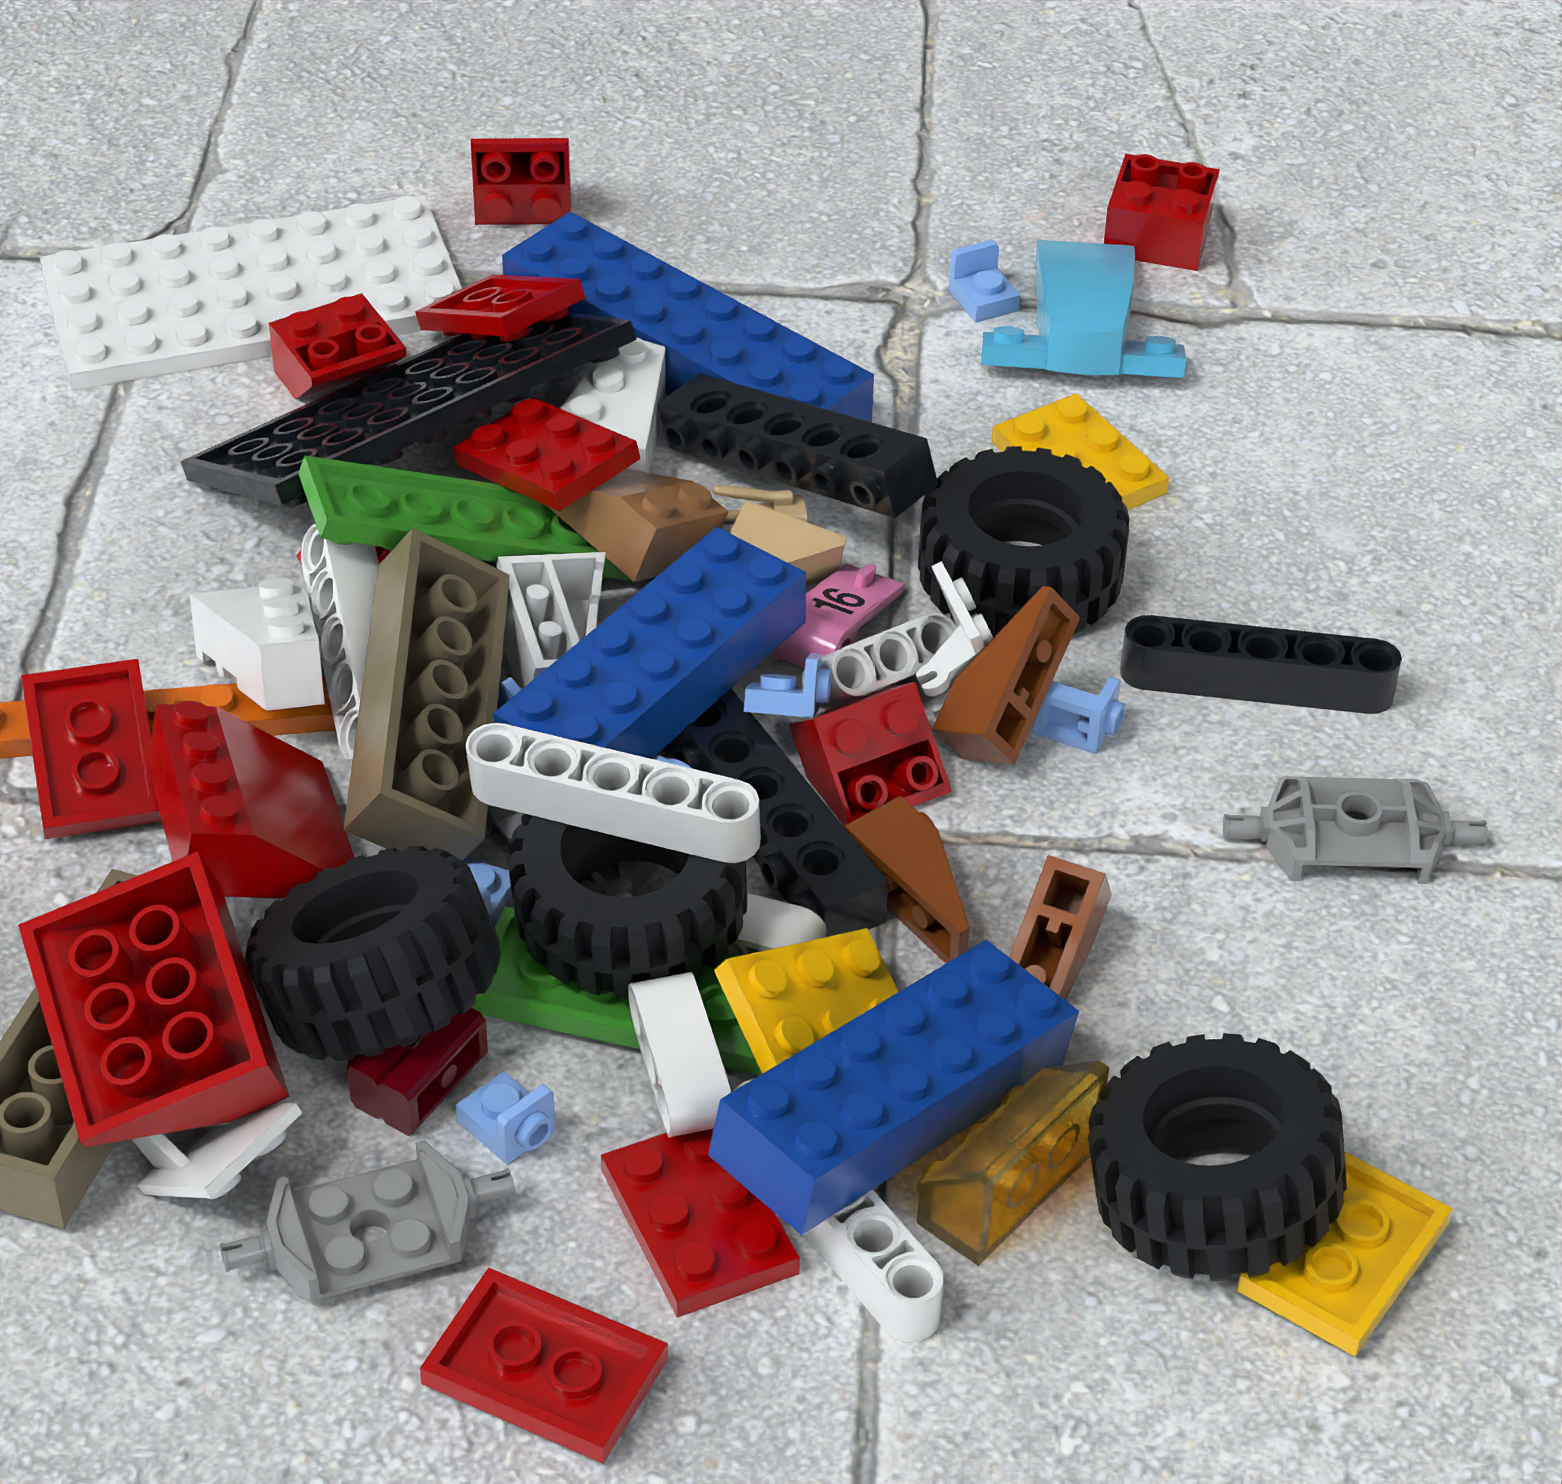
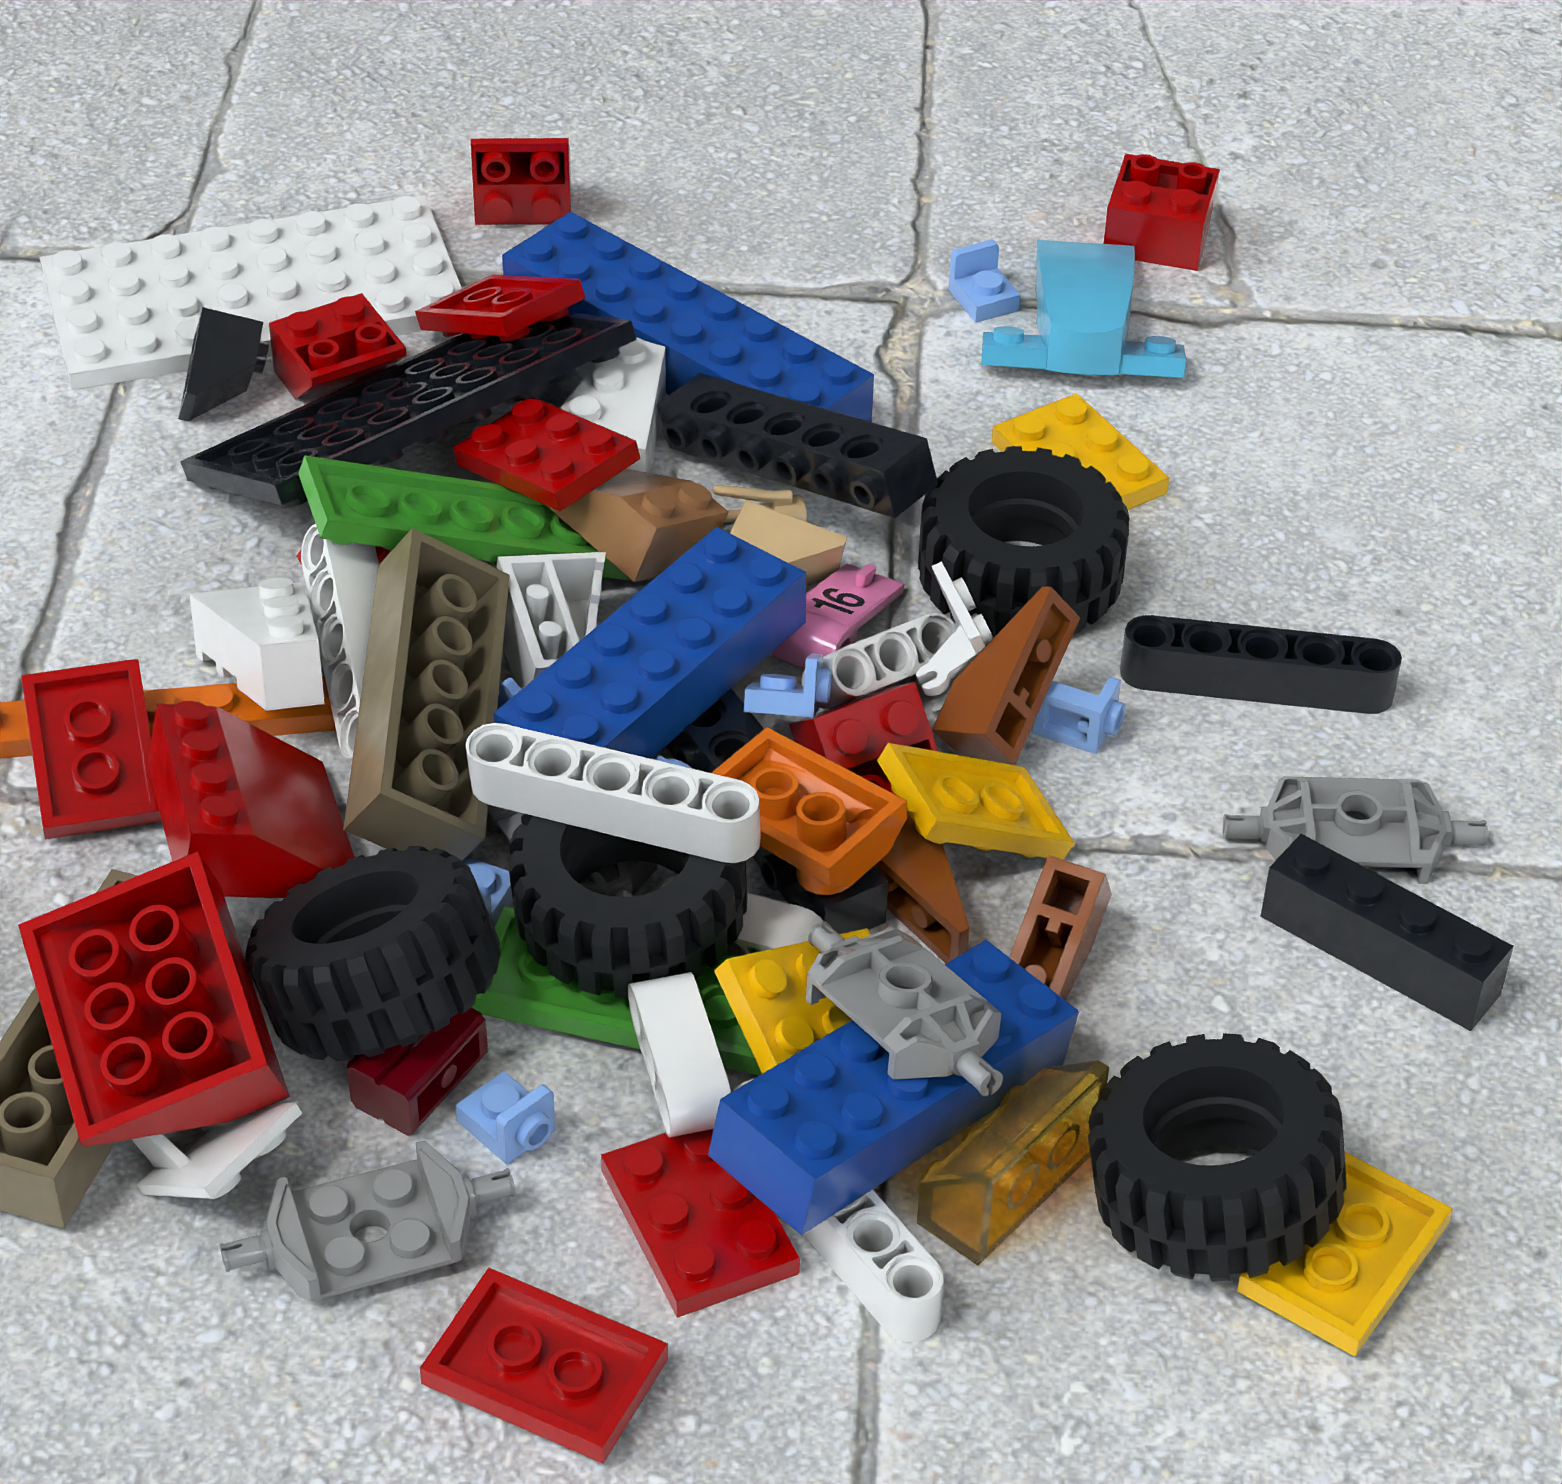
none -> black slope [178,307,269,422]
none -> orange slope [711,727,907,895]
none -> light grey plate [805,922,1003,1096]
none -> yellow plate [877,743,1075,860]
none -> black brick [1260,834,1514,1031]

